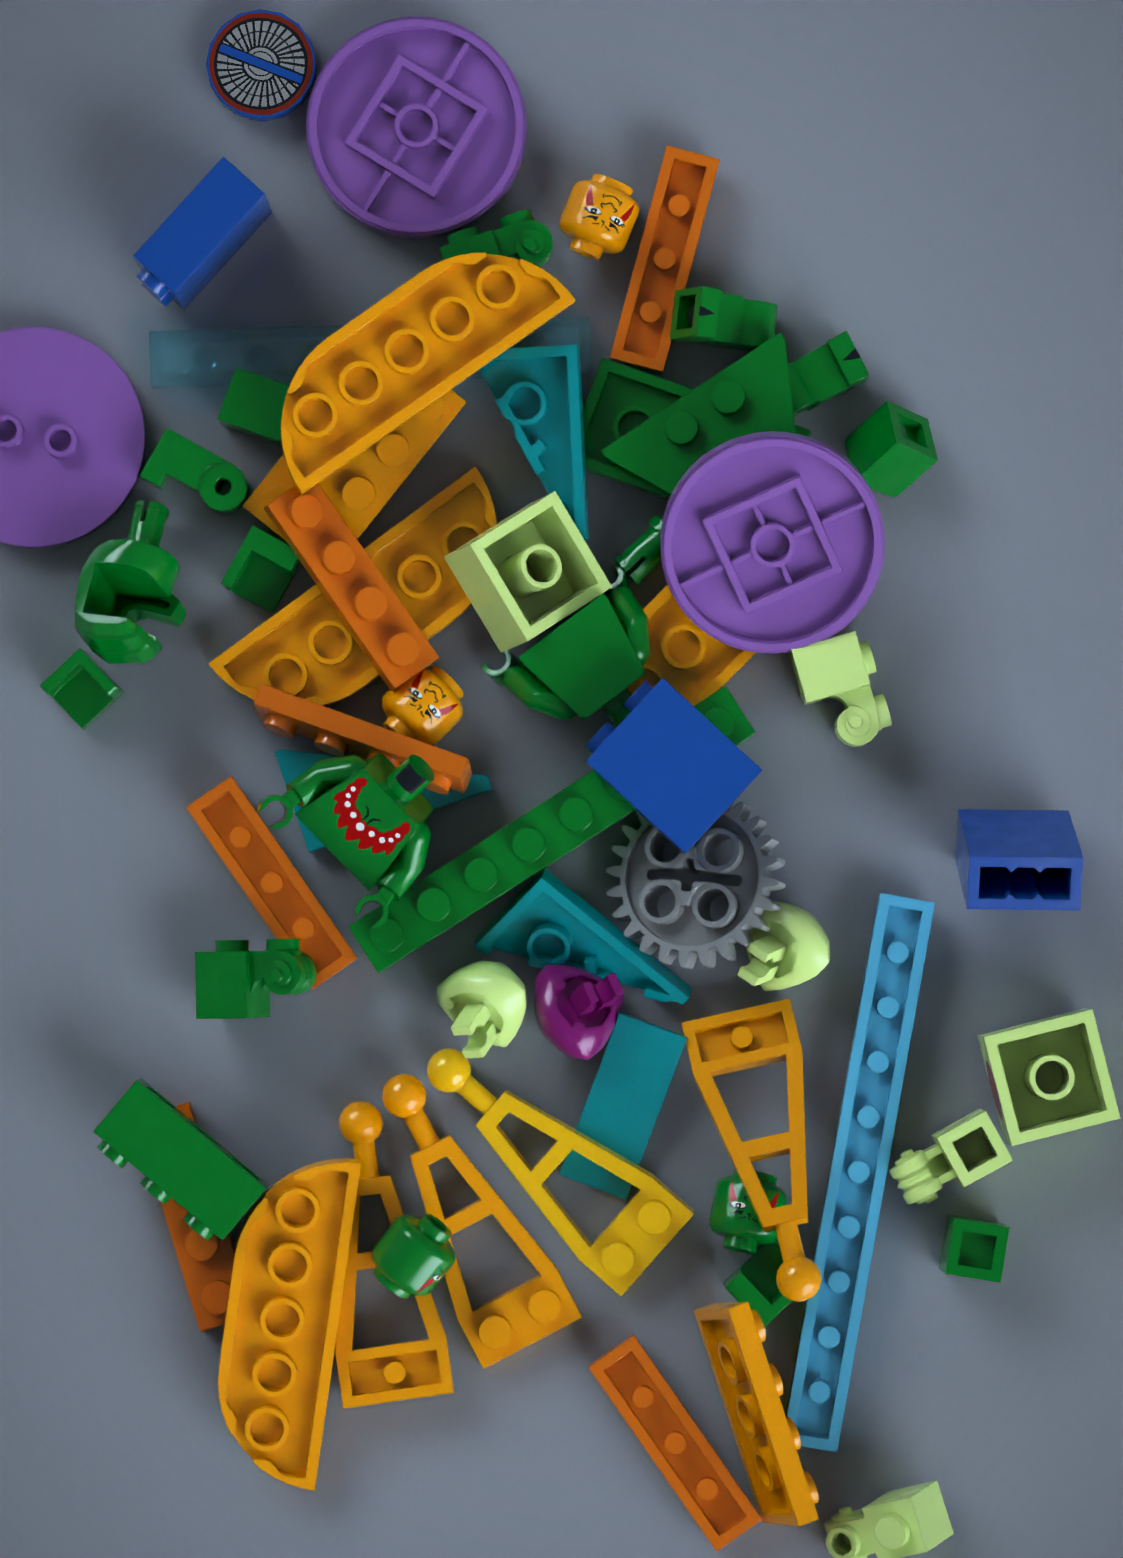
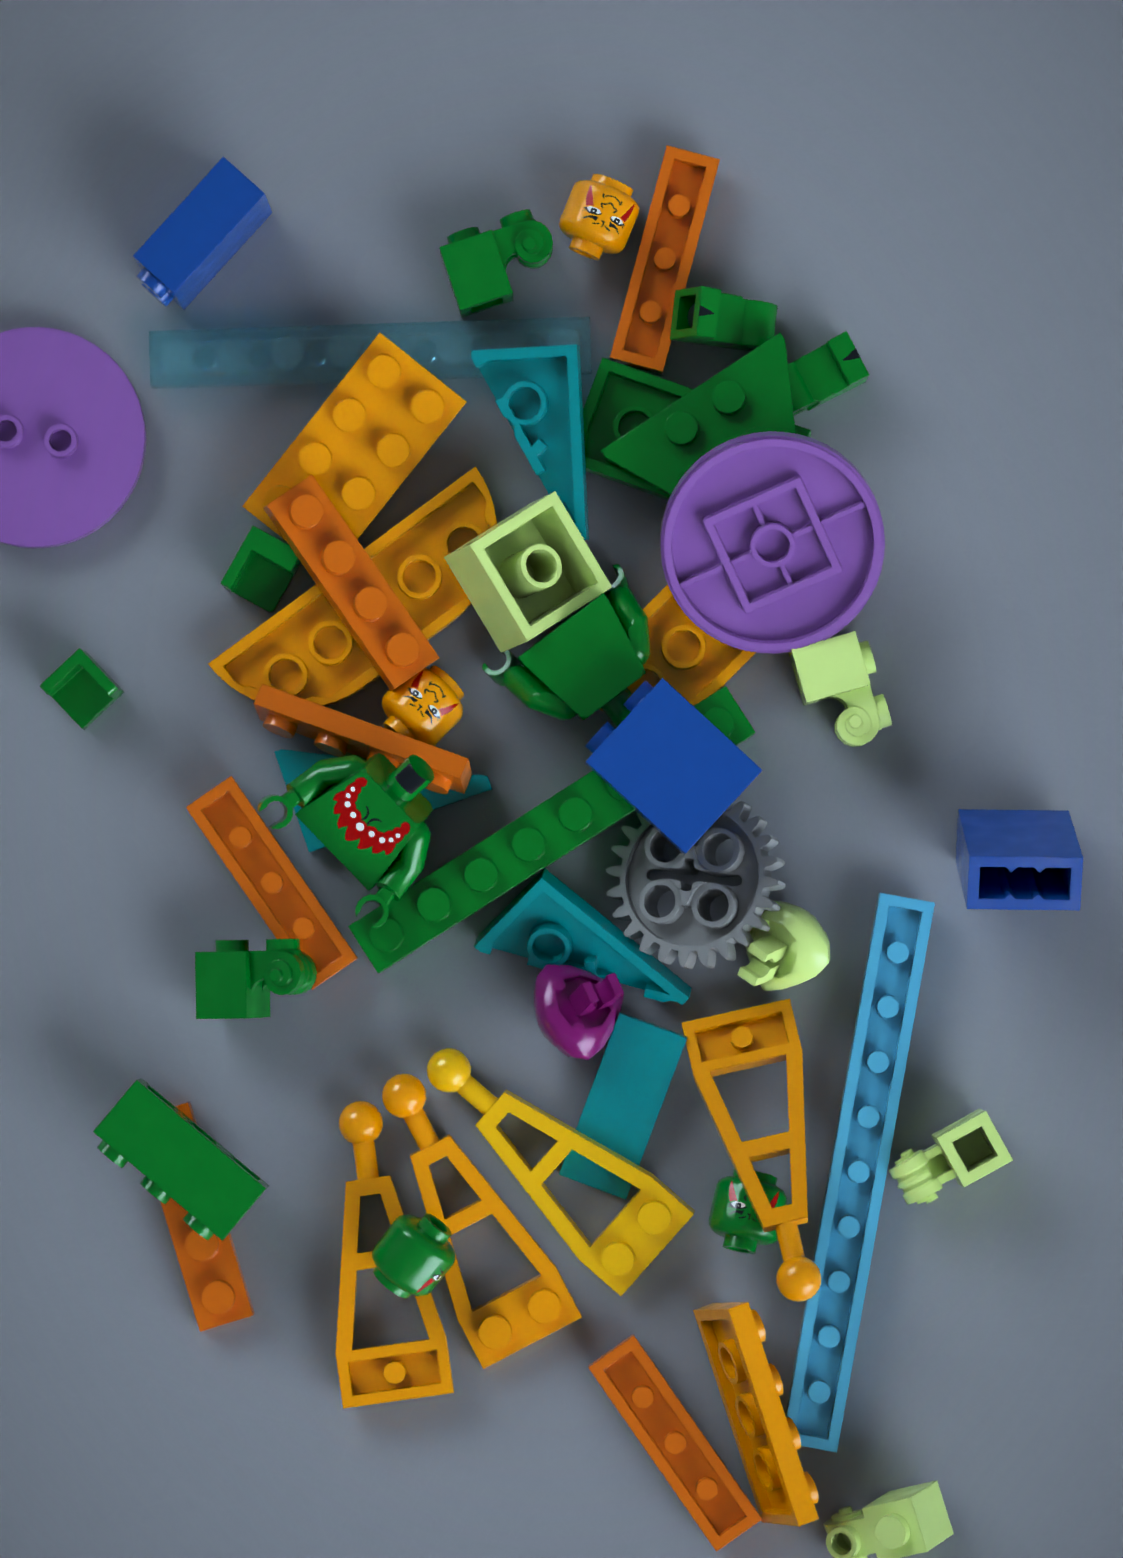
green piece [75,500,186,664] -> none
green leg [140,428,249,515] -> none
tile [206,9,317,122] -> none
green panel [217,368,289,447] -> none
light orange plate [218,1158,361,1491] -> none
light orange plate [281,252,576,495] -> none
medium lavender plate [306,17,527,239] -> none
yellowish green piece [436,960,527,1059] -> none
green pin [614,515,663,585] -> none
green panel [723,1242,792,1327] -> none
green panel [845,401,938,497] -> none
green panel [939,1214,1010,1283] -> none
yellowish green brick [977,1008,1121,1146] -> none

